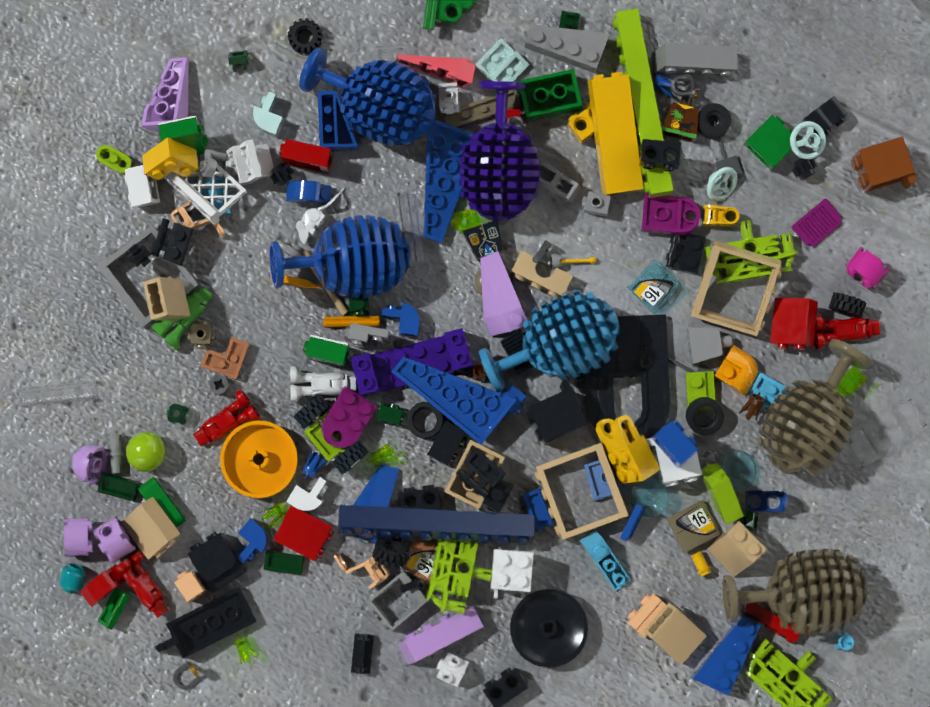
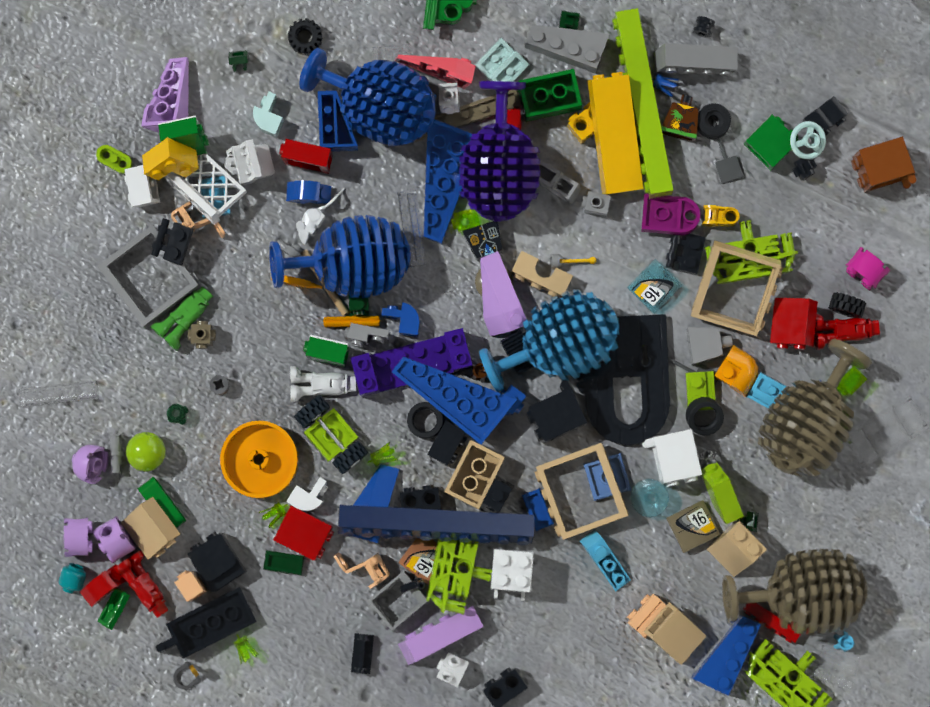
dark green tile [97,472,139,501] -> none
black gear [127,244,151,267] -> none
tan brick [143,277,190,321] -> none
red piece [193,389,261,447] -> none
light grey plate [200,149,227,178] -> none
nougat plate [200,337,250,380] -> none
blue brick [238,518,268,563] -> none
black gear [270,163,294,186] -> none
blue piece [301,450,327,479] -> none
magenta plate [321,386,377,449] -> none
black tyre [373,537,410,569] -> none
dark green brick [376,401,406,426] -> none
black plate [456,448,506,499] -> none
light grey plate [507,116,527,130] -> none
black dish [510,589,588,668] -> none
dark grey bar [532,240,552,263] -> none
yellow brick [596,415,660,484] -> none
blue tile [620,502,647,541] -> none
black brick [639,139,681,172] -> none
blue brick [651,420,698,467] -> none
flat silver piece [671,73,697,99] -> none
yellow pin [690,551,712,577] -> none
light aqua piece [707,167,738,202] -> none
clear light blue dish [721,450,756,489] -> none
reddish brown piece [739,392,764,421] -> none
blue piece [745,490,789,512] -> none
magenta window [791,198,842,248] -> none
none -> black wheel [693,16,715,37]

